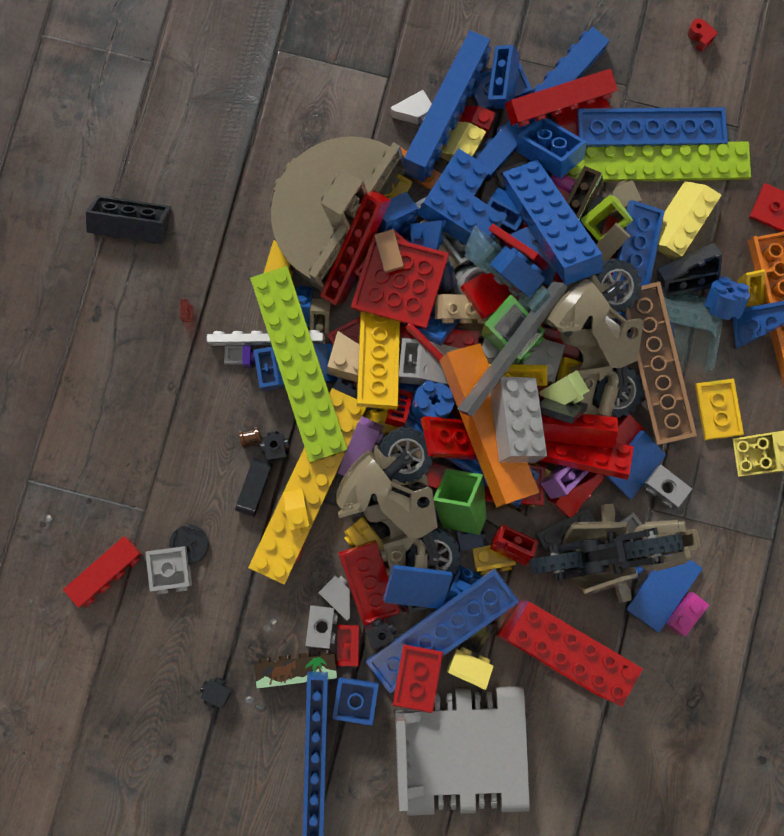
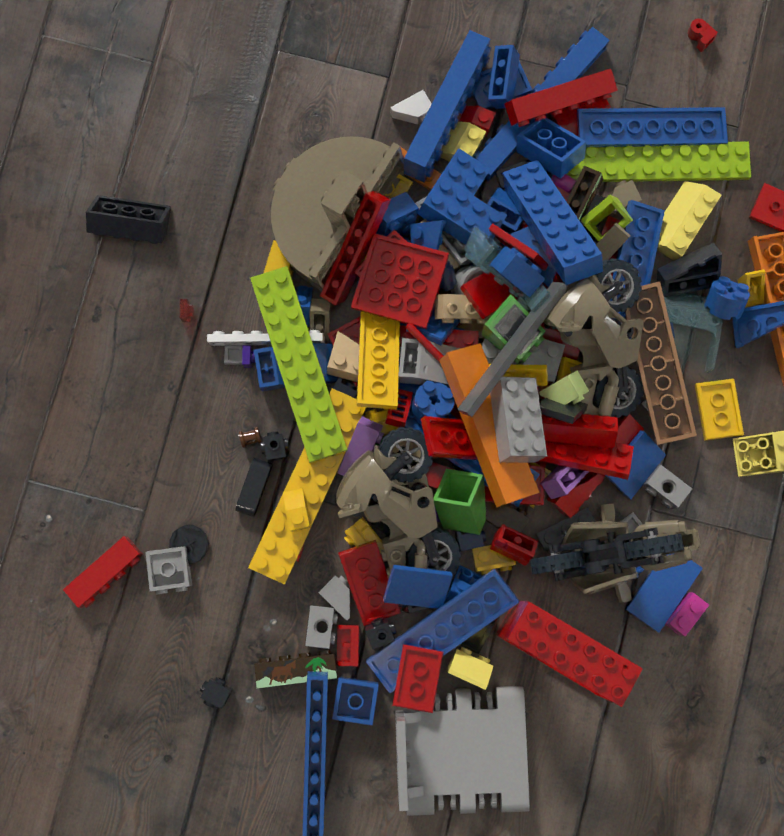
medium nougat tile [375,229,404,273] -> none

